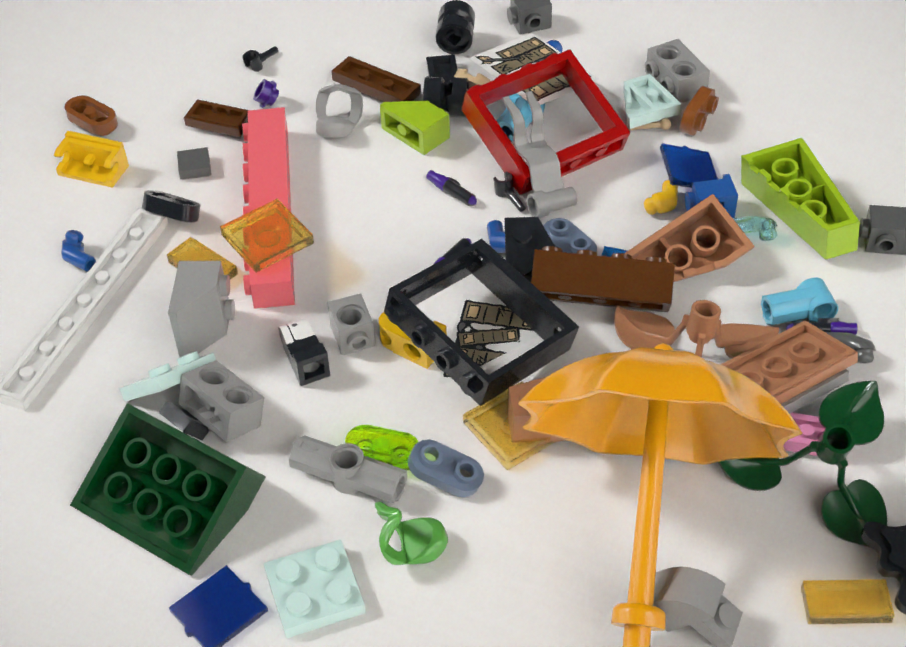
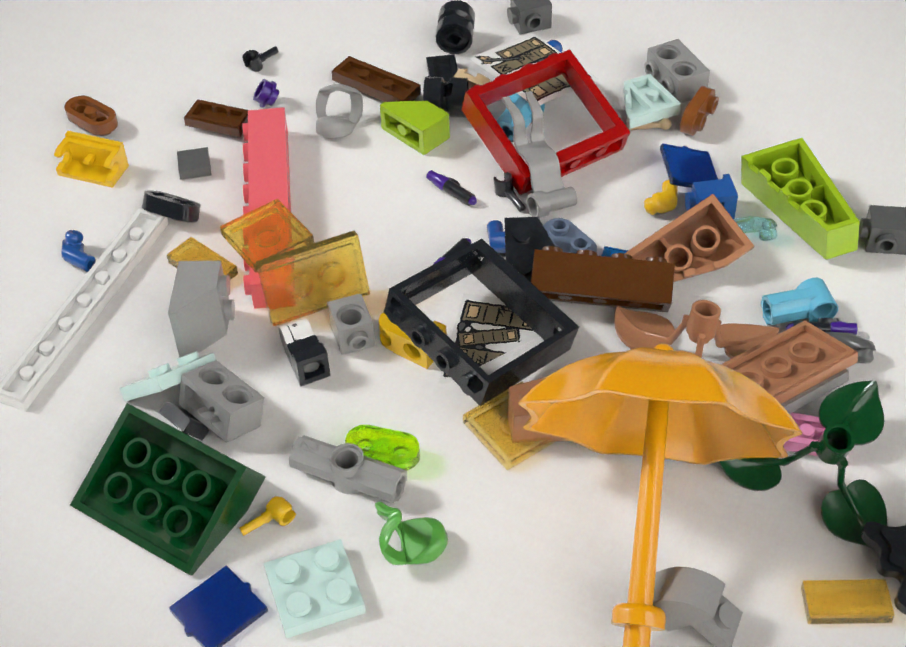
sand blue plate [408,439,484,497] -> none
none -> yellow hand [239,496,296,536]
none -> clear yellow tile [256,230,370,326]

